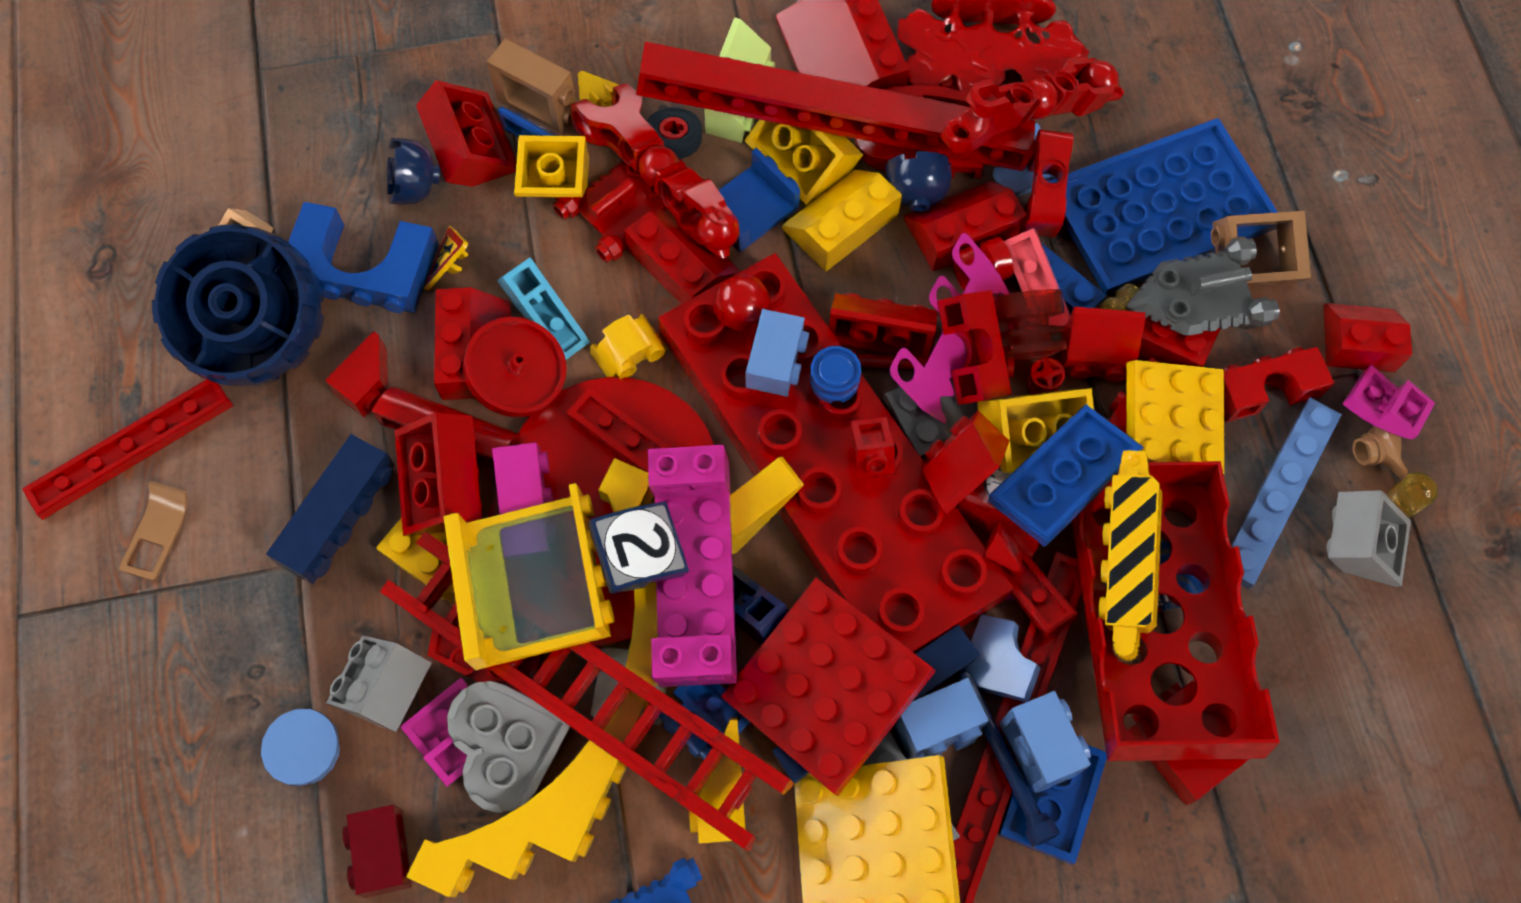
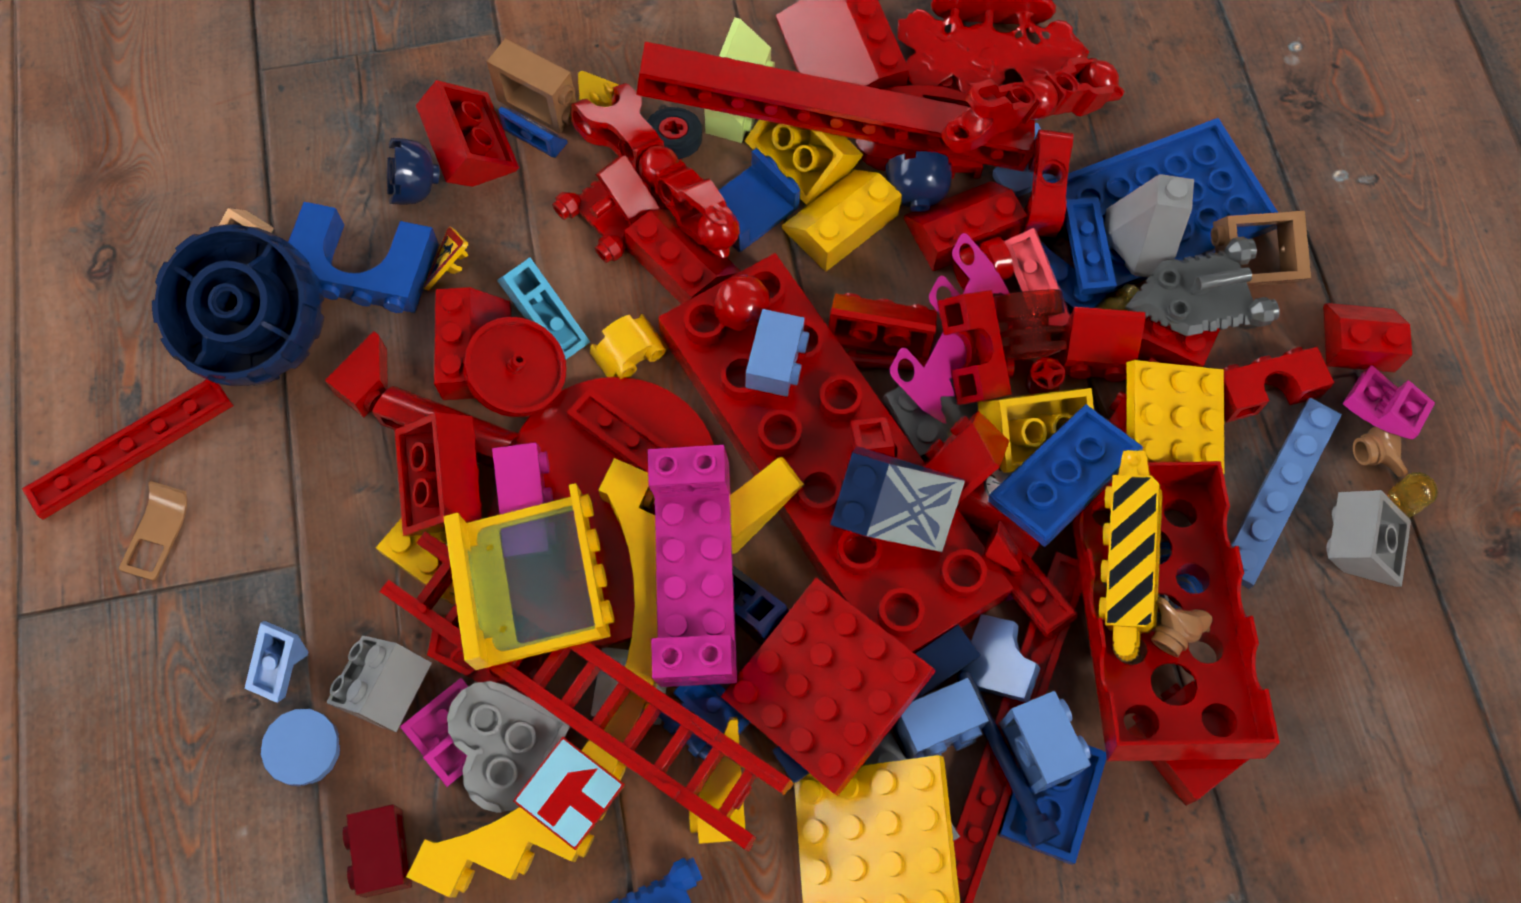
dark blue brick [266,434,395,585] -> none
yellow slope [514,135,589,197] -> none
slope [588,501,689,594] -> none
blue wheel [810,346,861,404] -> none
none -> medium blue slope [244,621,308,703]
none -> medium azure tile [513,737,625,850]
none -> tile [595,155,661,226]
none -> dark blue slope [830,446,965,552]
none -> blue plate [1065,197,1117,295]
none -> light grey slope [1104,174,1194,278]
none -> medium nougat animal [1151,597,1212,657]

